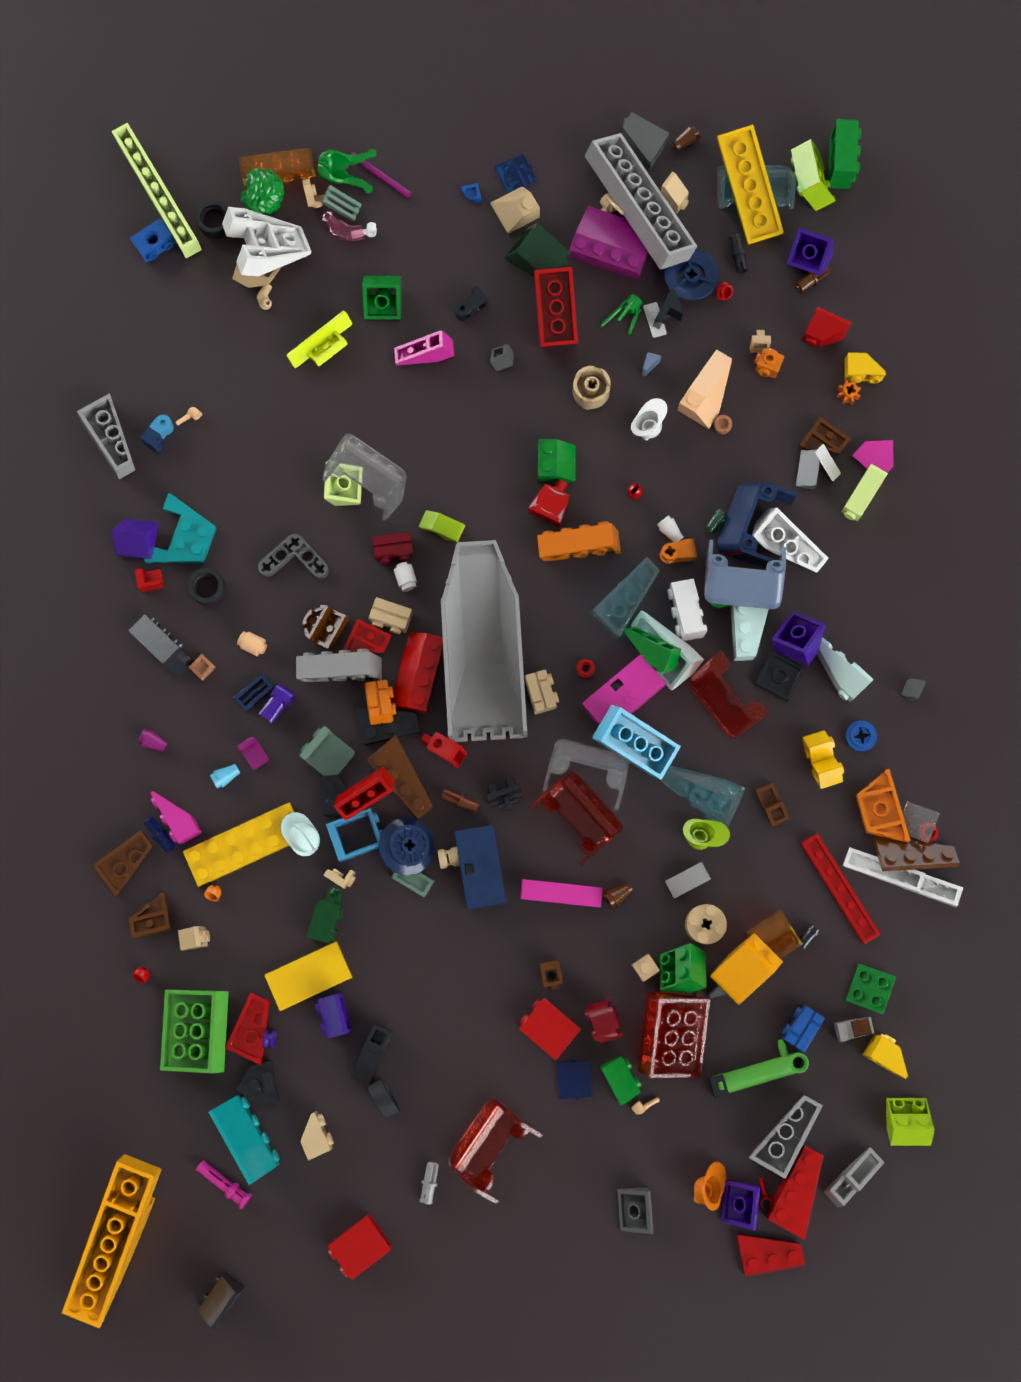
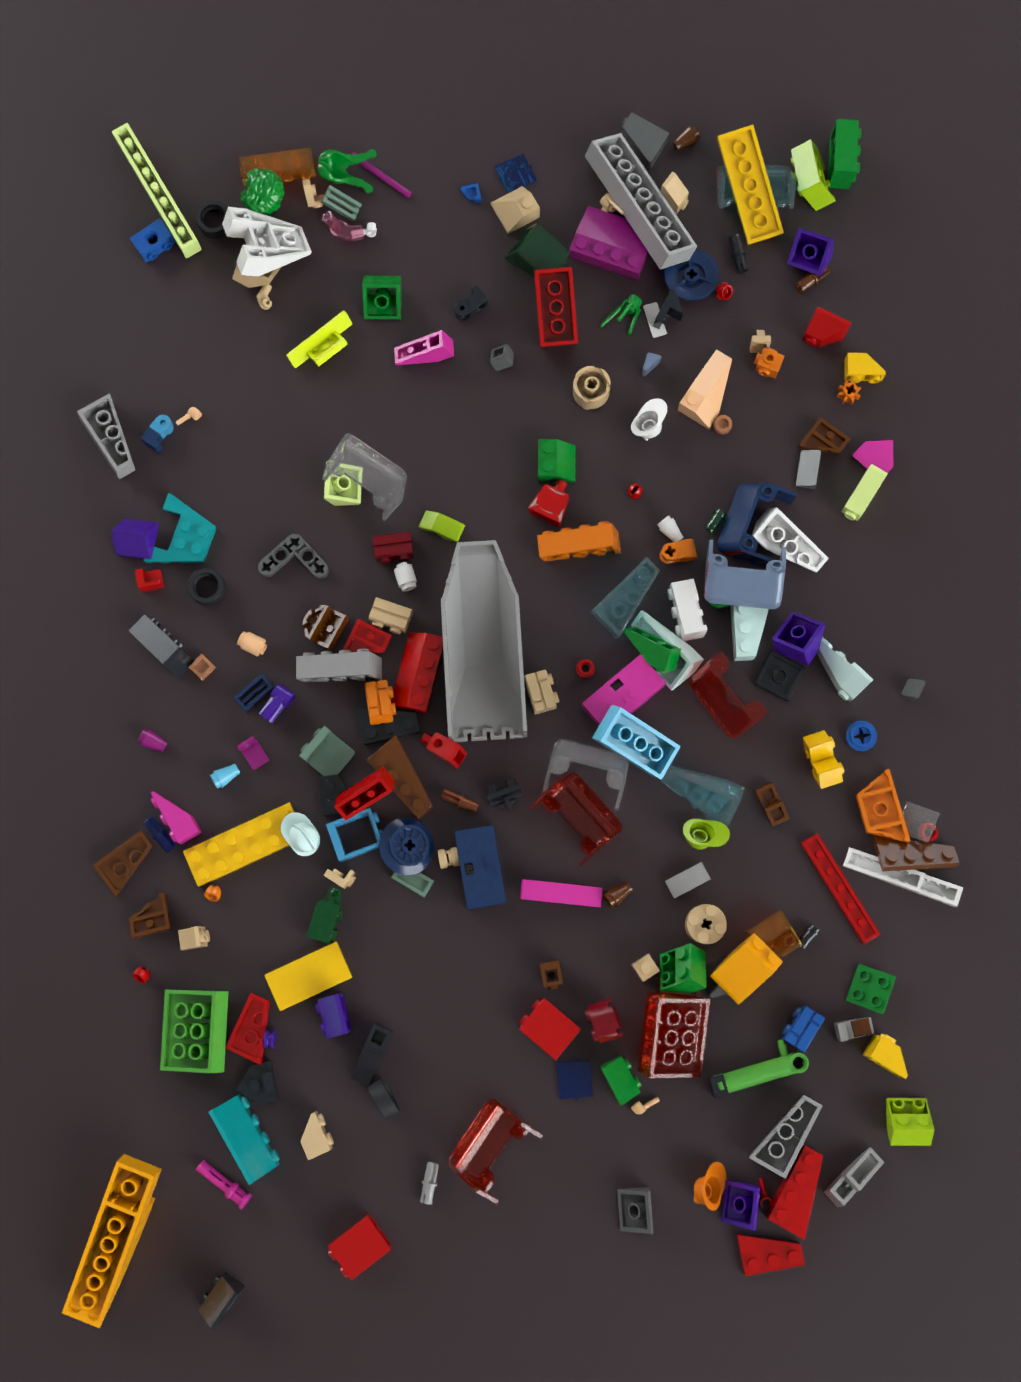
white sticker [815,444,841,481] -> none

